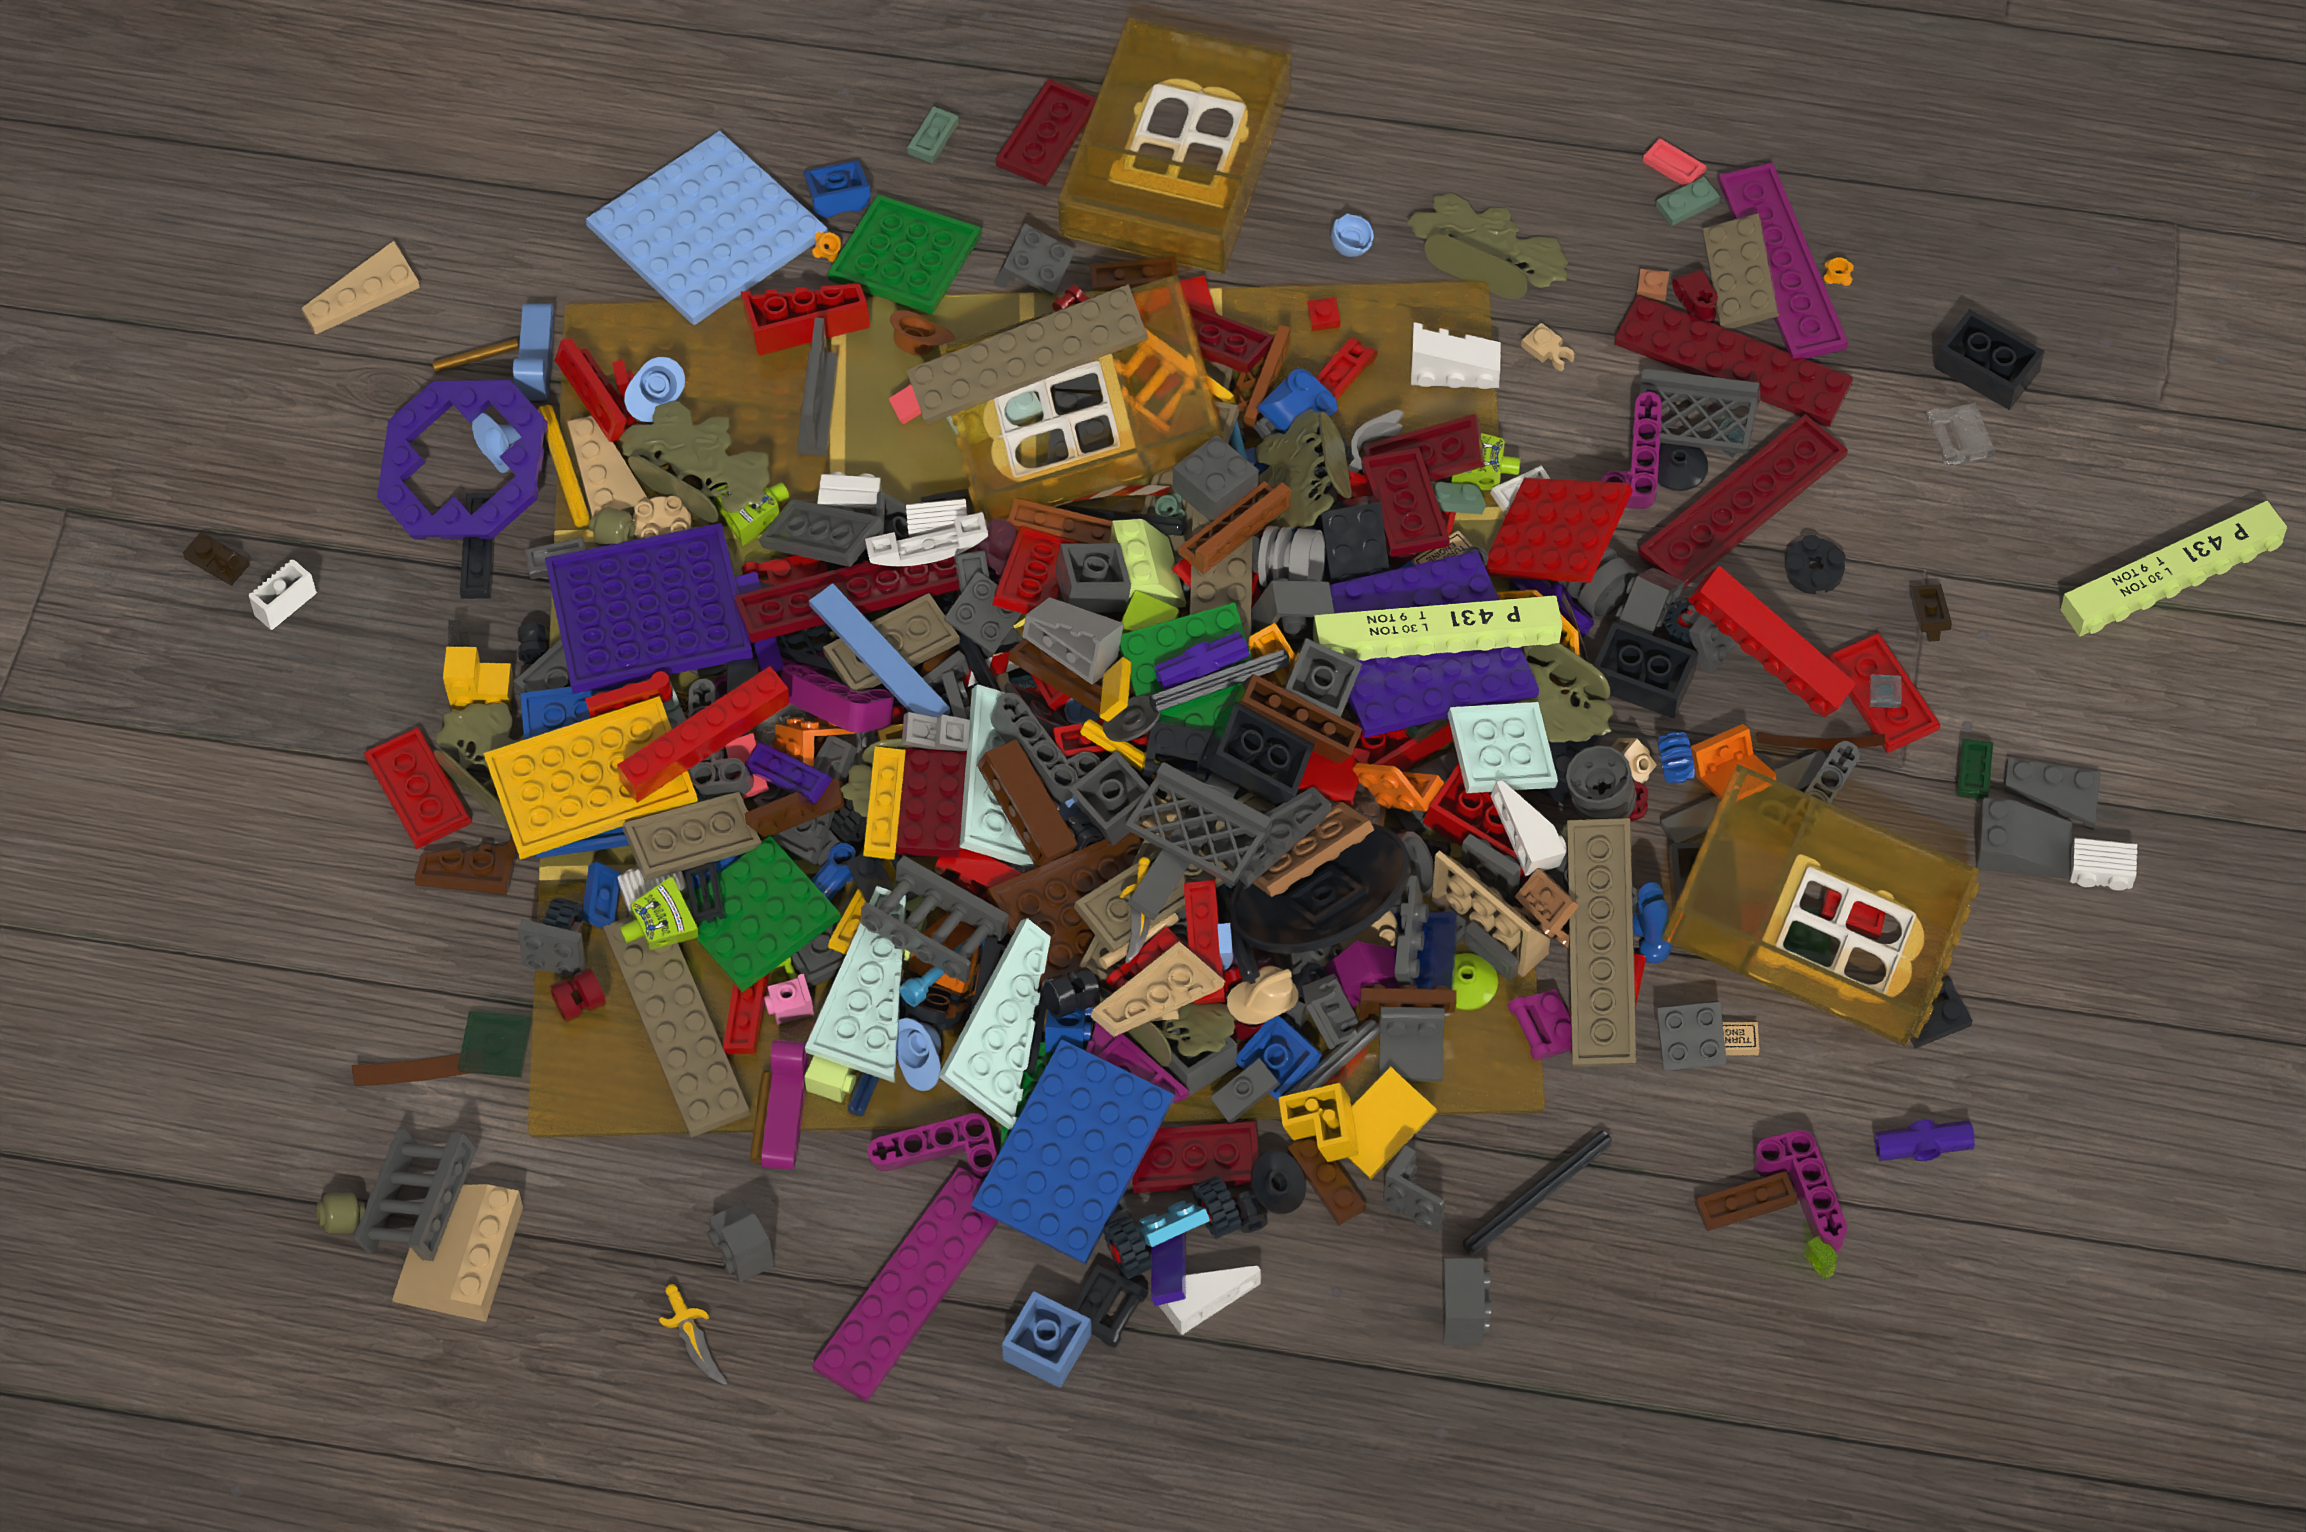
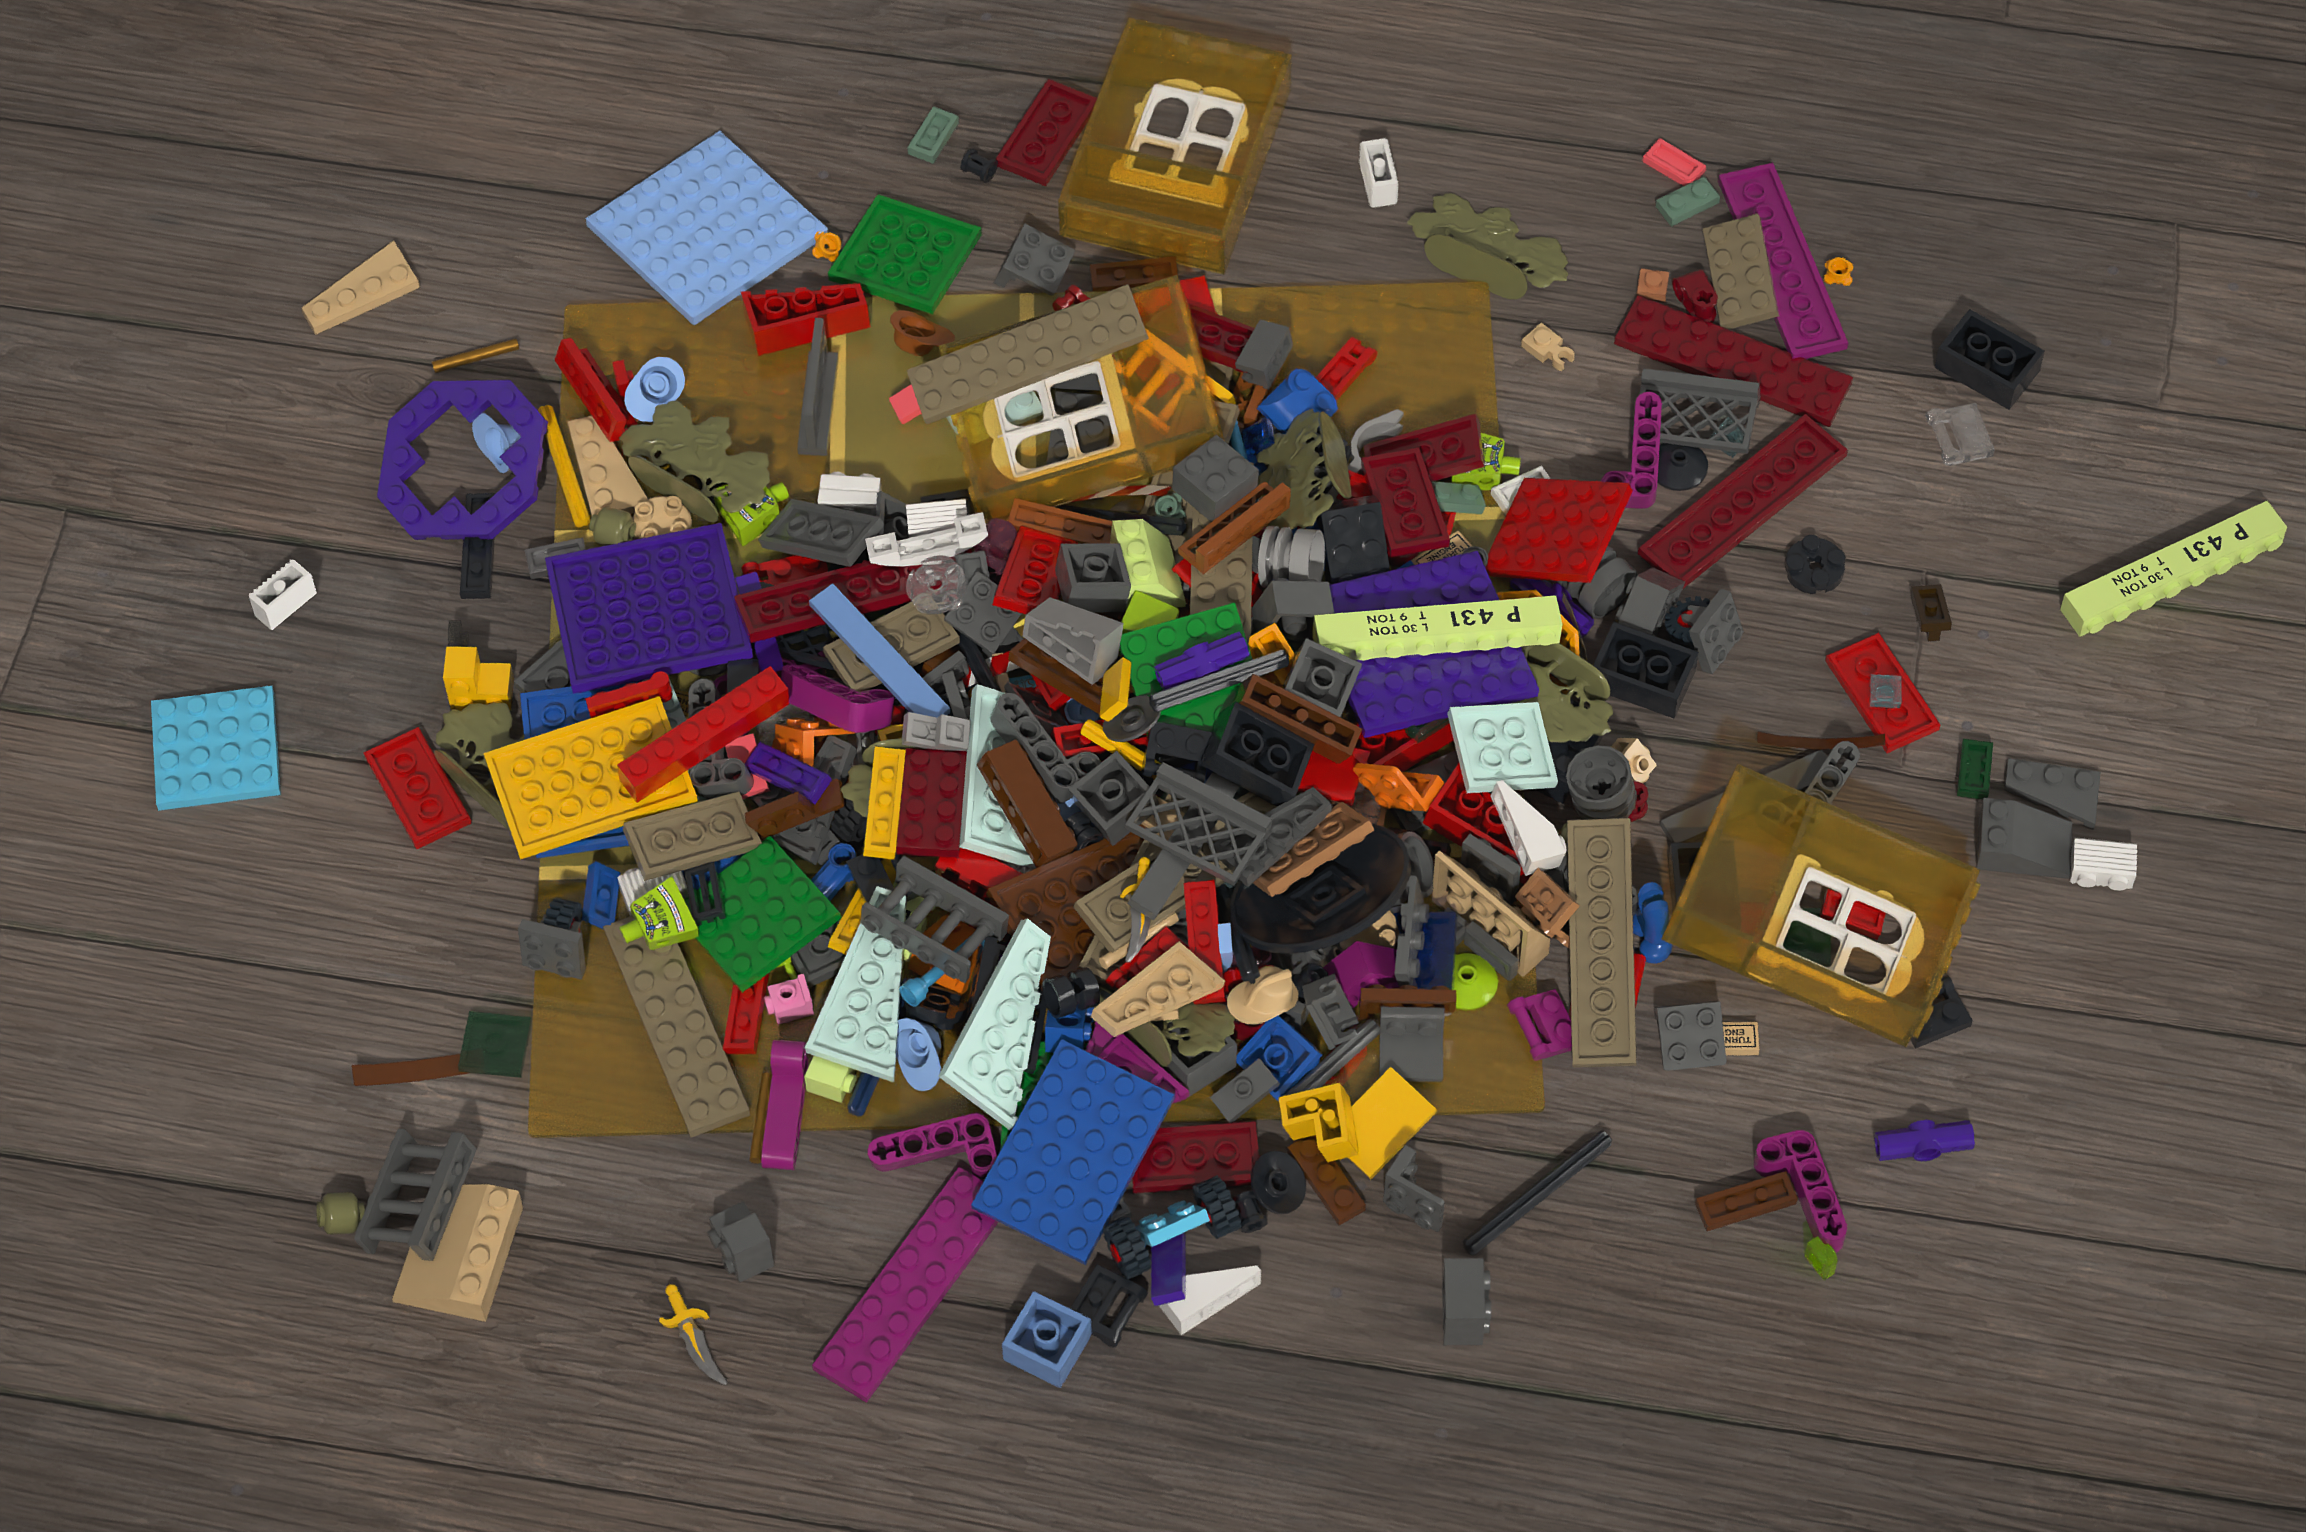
dark brown hinge [183,532,250,586] -> none
reddish brown wing [414,840,518,895] -> none
medium blue beam [513,304,554,401] -> none
black wheel [517,623,548,664] -> none
dark red wheel [549,968,607,1023] -> none
blue slope [803,160,871,217] -> none
red plate [1307,297,1341,331] -> none
light blue hair [1330,213,1374,257] -> none
white wedge [1411,322,1501,389] -> none
blue gear [1657,731,1695,784] -> none
red brick [1688,566,1856,718] -> none
orange bracket [1691,724,1777,803] -> none
none -> medium azure plate [151,686,281,811]
none -> clear plate [906,555,968,614]
none -> black bush [960,148,998,184]
none -> dark grey hinge [1235,319,1293,390]
none -> clear blue tile [1242,417,1275,457]
none -> white brick [1359,138,1398,208]

